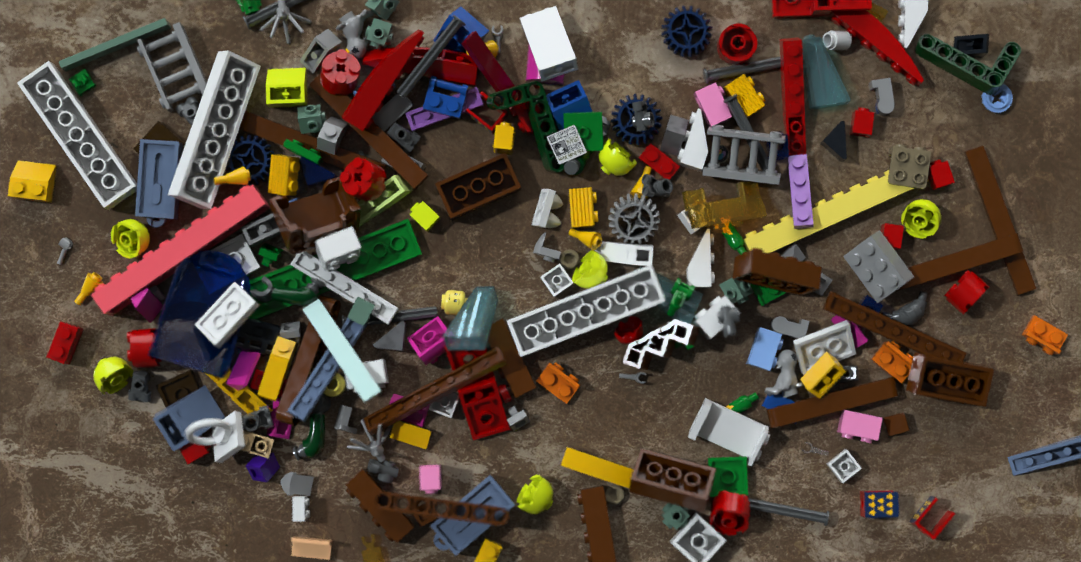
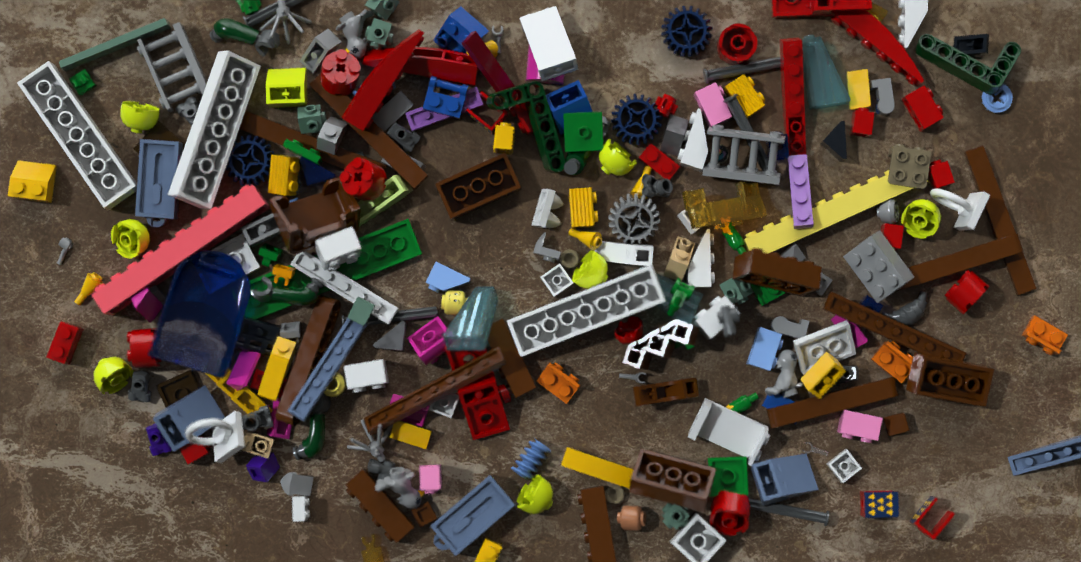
white plate [195,282,259,348] -> none
yellow cone [214,166,251,185] -> none
light nougat panel [291,536,333,560] -> none
light aqua tile [302,299,382,403] -> none
light grey tile [334,404,357,434] -> none
reddish brown beam [374,492,510,526] -> none
dark grey axle [397,15,466,98] -> none
neon yellow brick [410,201,440,232] -> none
light grey tile [507,406,530,431] -> none
sticker [547,125,587,164] -> none
dark grey plate [632,101,655,131] -> none
white brick [823,31,852,50] -> none
none -> neon yellow cylinder [120,101,160,133]
none -> dark purple plate [146,423,172,456]
none -> piece [210,18,280,57]
none -> light orange tile [272,264,296,286]
none -> light grey animal [375,467,425,509]
none -> light blue slope [426,262,471,293]
none -> medium blue piece [511,437,551,480]
none -> nougat head [617,505,646,531]
none -> reddish brown arch [633,377,699,406]
none -> red gear [655,94,678,117]
none -> tan slope [663,236,695,281]
none -> sand blue slope [751,453,818,506]
none -> yellow slope [846,69,871,110]
none -> light grey cone [877,199,899,224]
none -> red brick [901,85,944,132]
none -> white tile [930,188,990,231]

